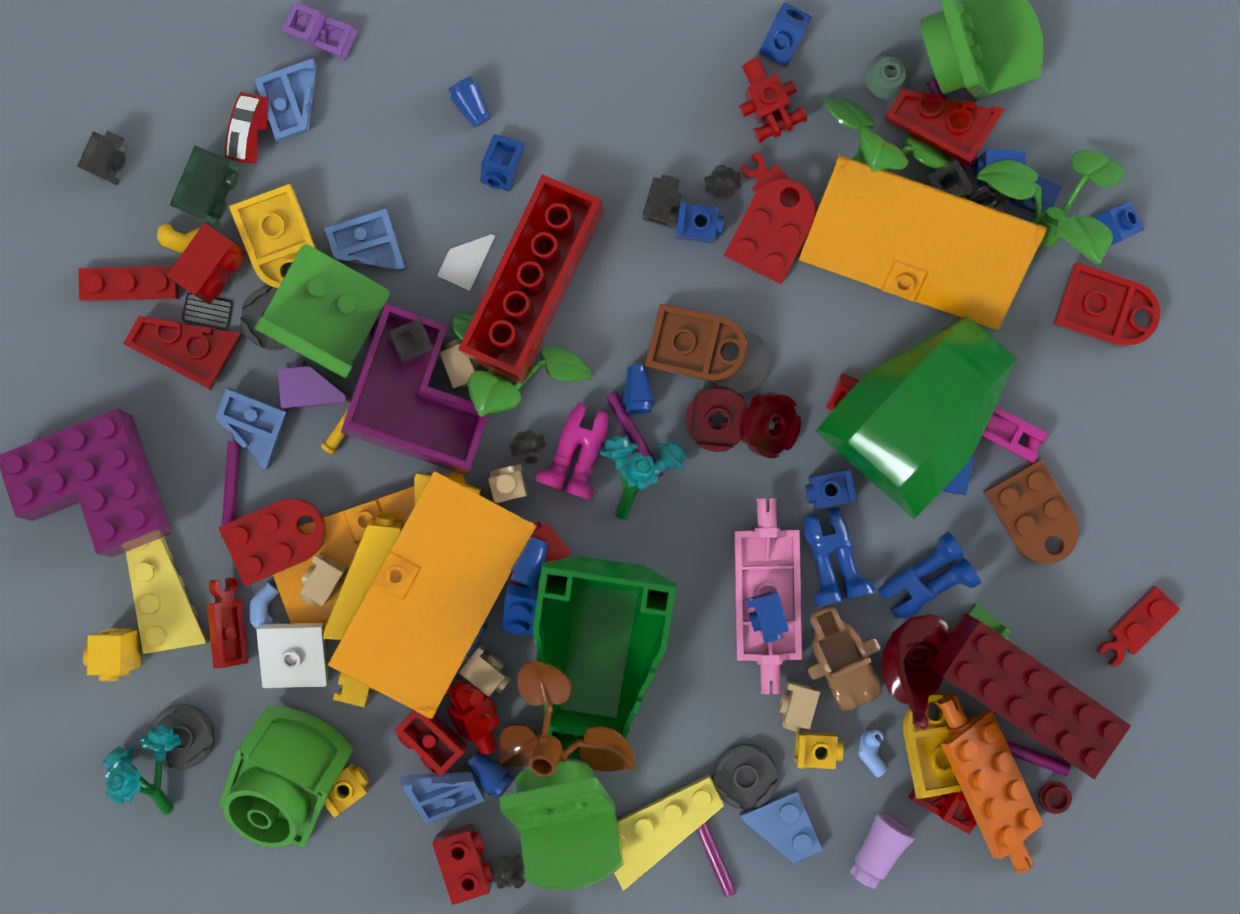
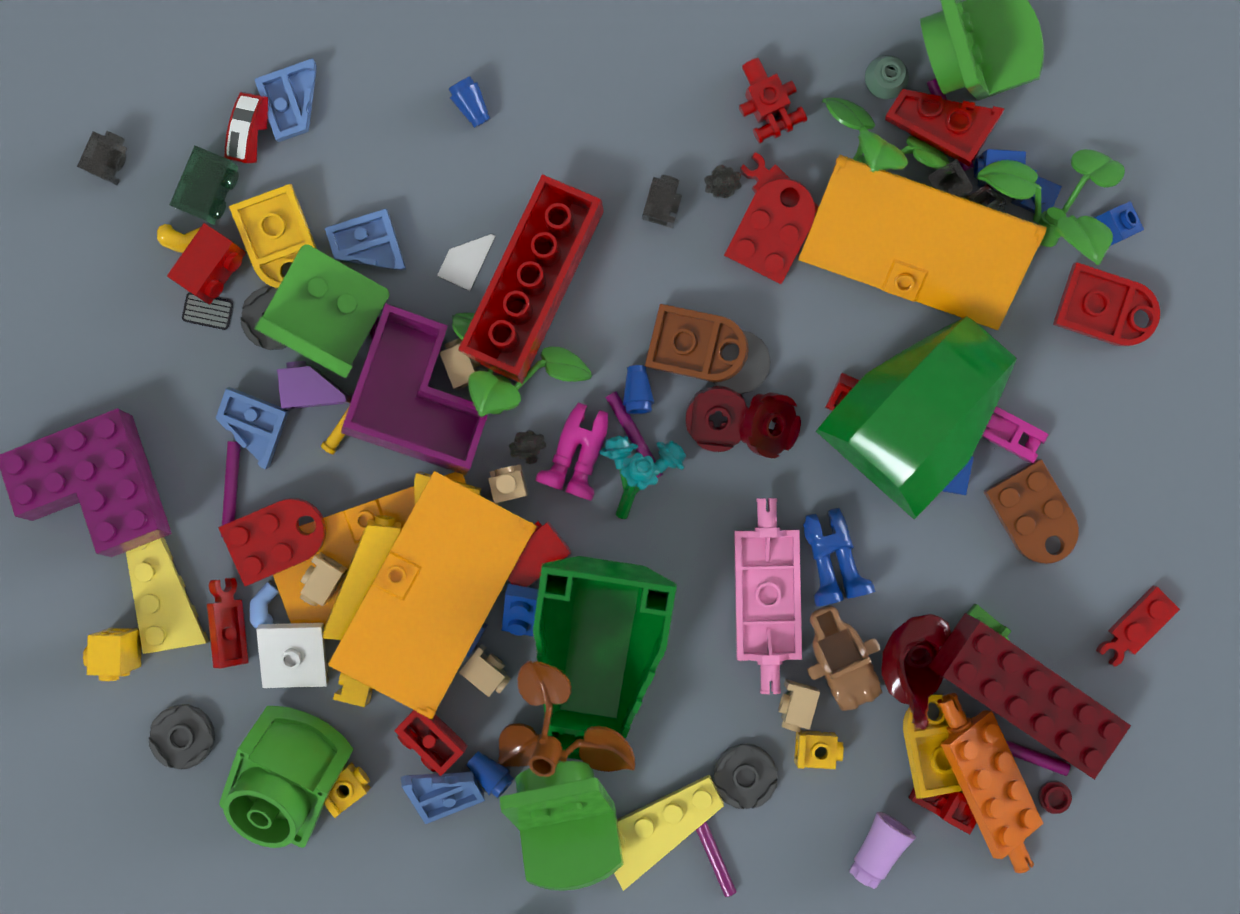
red plate [78,266,179,302] -> none
teal plant [103,725,181,815] -> none
red wing [123,316,243,390] -> none
medium lavender slope [281,2,358,60] -> none
clear smoke brick [388,318,434,366] -> none
red brick [432,824,495,905] -> none
red piece [445,680,501,755] -> none
blue bracket [480,134,525,191] -> none
clear smoke plant [492,854,525,889] -> none
blue cone [511,537,549,589] -> none
blue brick [675,202,724,243] -> none
medium blue wing [740,789,823,864] -> none
blue brick [744,590,789,643] -> none
blue bracket [759,2,812,67] -> none
blue brick [805,469,857,509] -> none
light blue arm [858,729,889,778] -> none
blue piece [878,532,981,619] -> none

